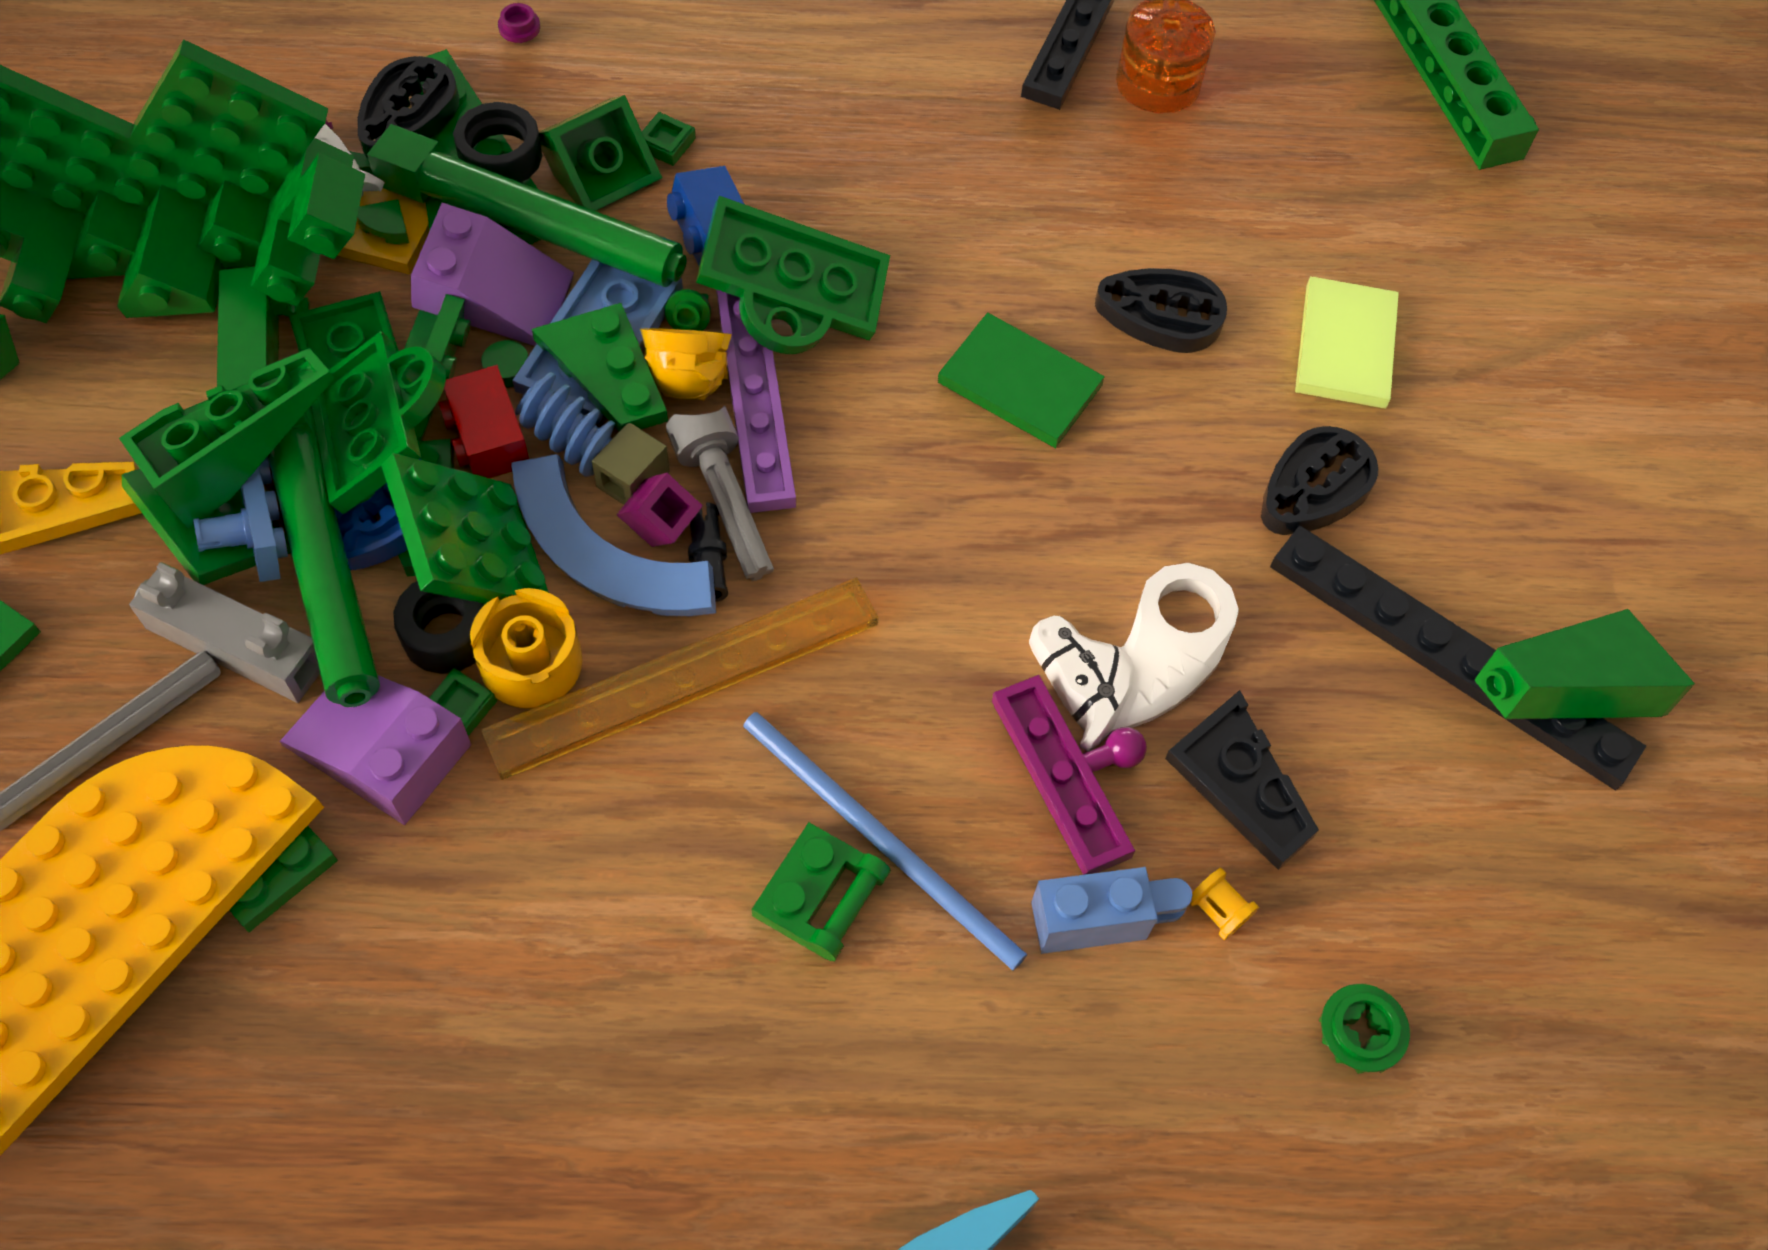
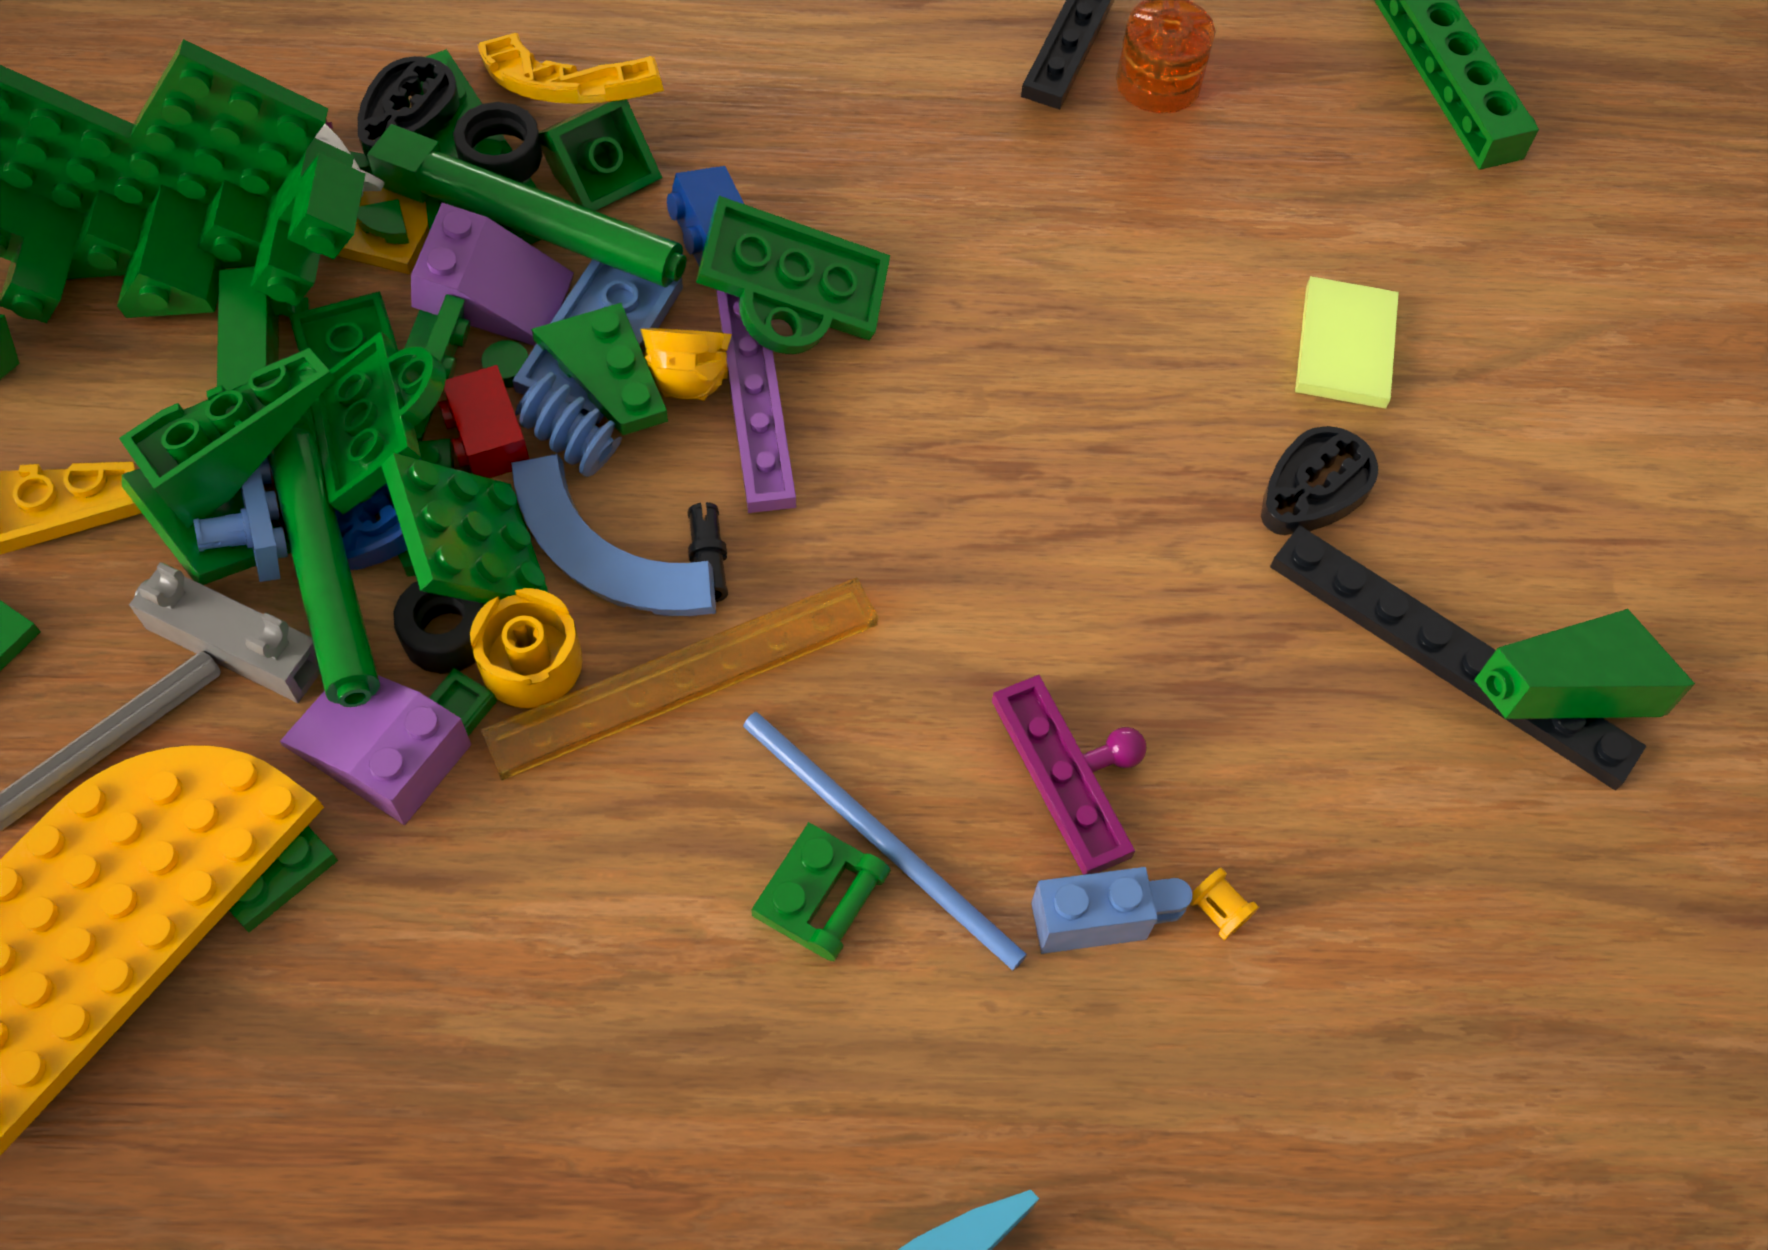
magenta plate [498,3,540,43] -> none
olive panel [592,423,670,505] -> none
magenta brick [616,473,703,547] -> none
green tile [642,112,696,166] -> none
green plate [665,289,711,331] -> none
light grey piece [666,405,774,581] -> none
green tile [938,312,1105,449] -> none
white animal [1029,563,1239,752] -> none
black piece [1095,268,1227,353] -> none
black wing [1165,690,1319,870] -> none
green gear [1318,984,1410,1074] -> none
none -> yellow tile [477,33,664,104]

